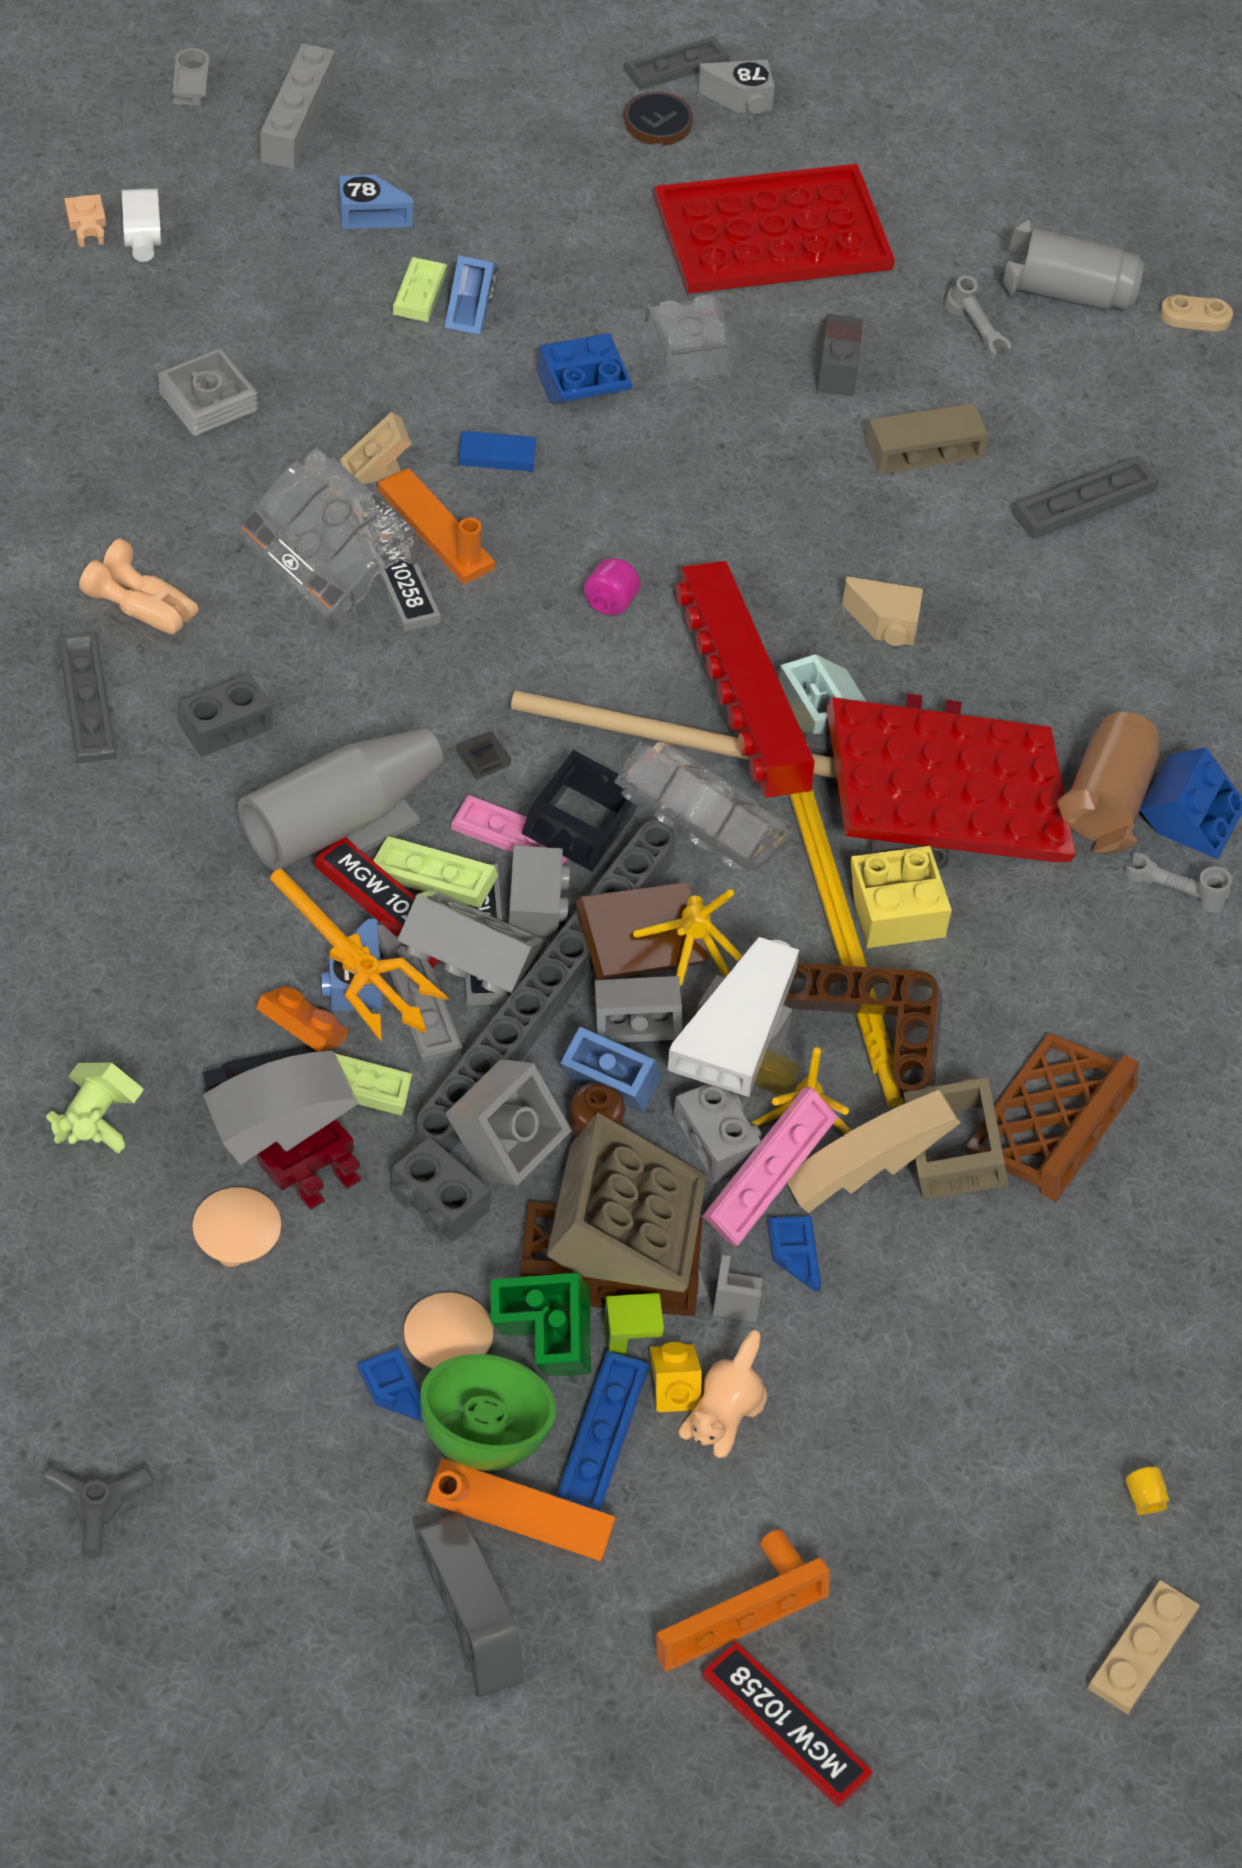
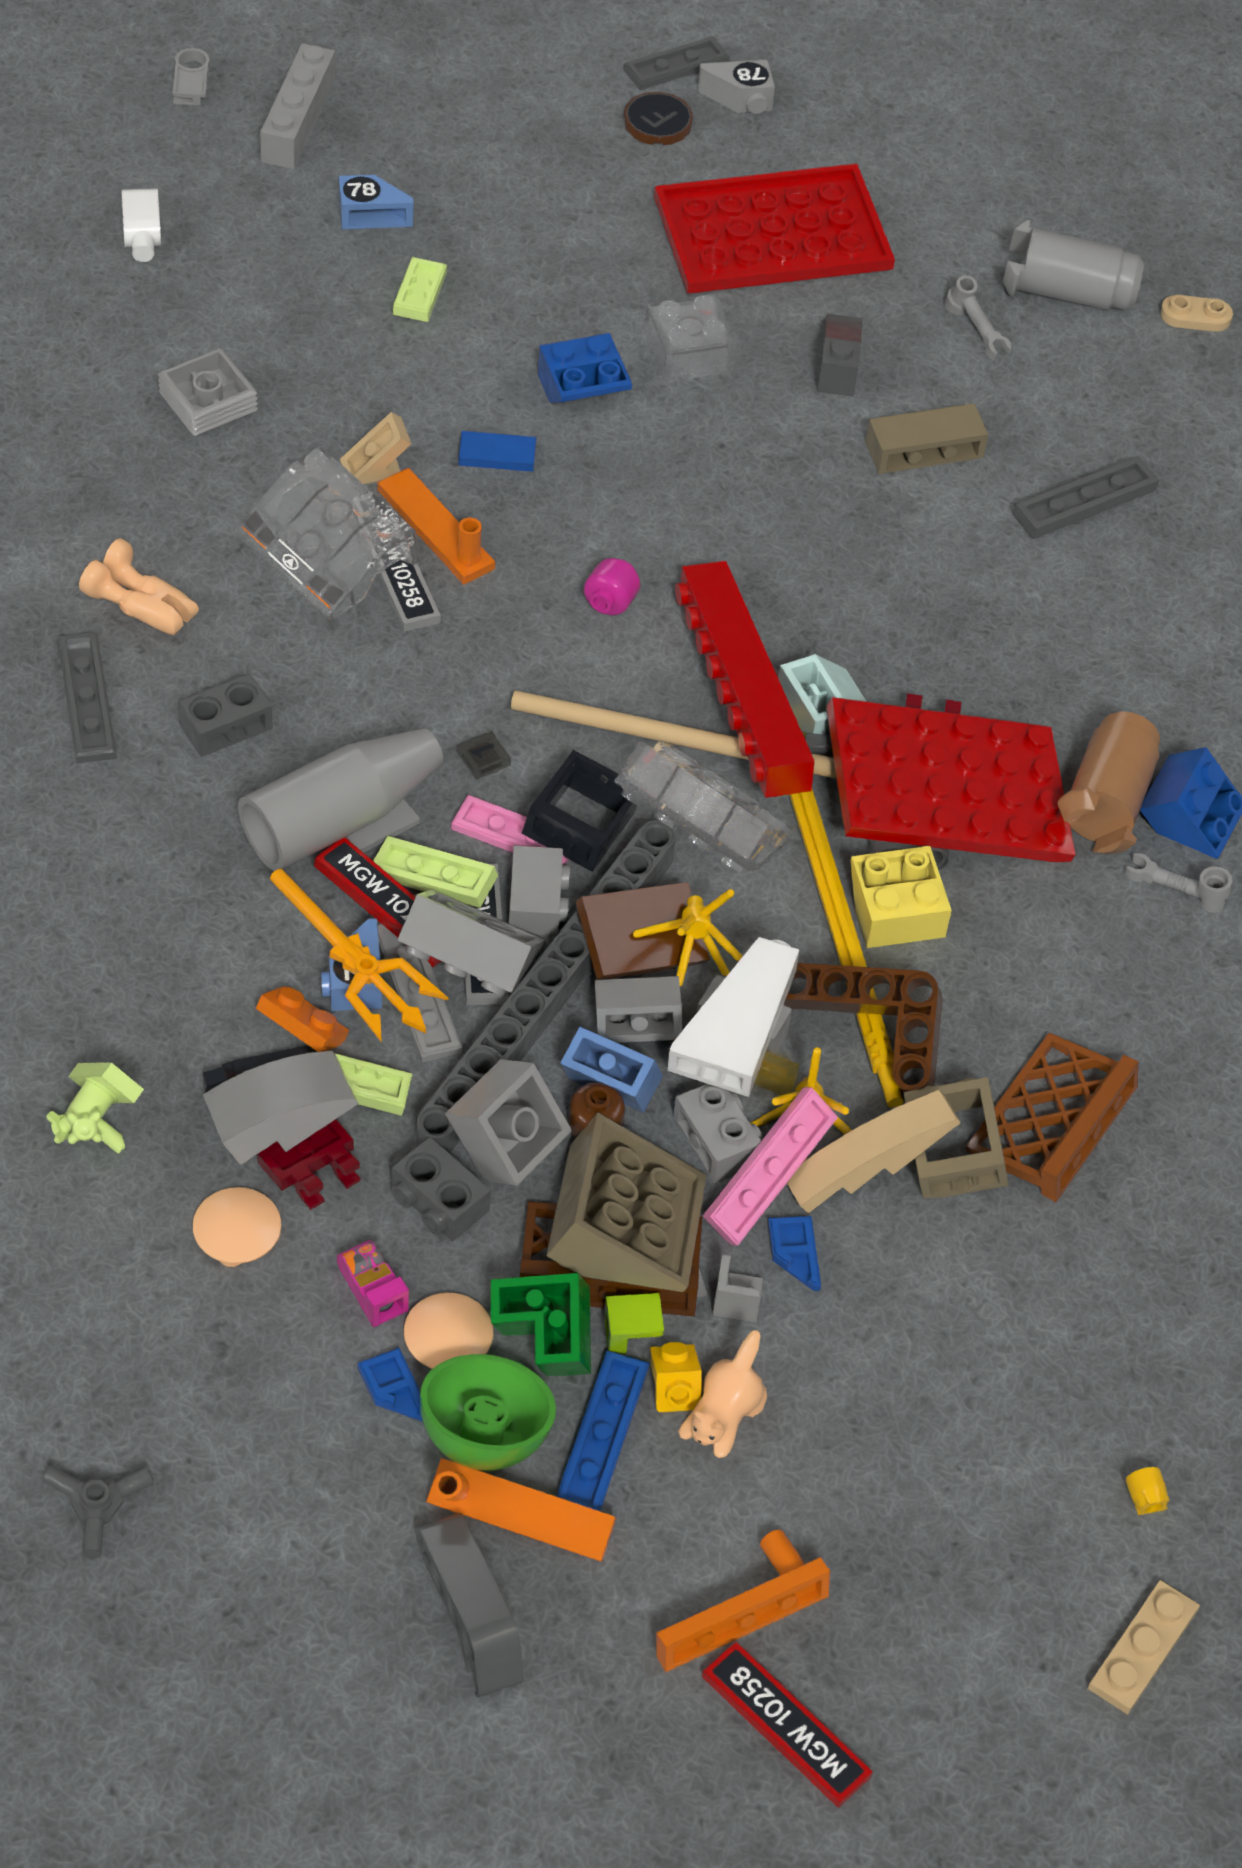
light nougat plate [64,194,106,247] -> none
medium blue slope [444,255,500,335] -> none
tan slope [842,576,923,646] -> none
none -> dark pink leg [337,1240,409,1328]

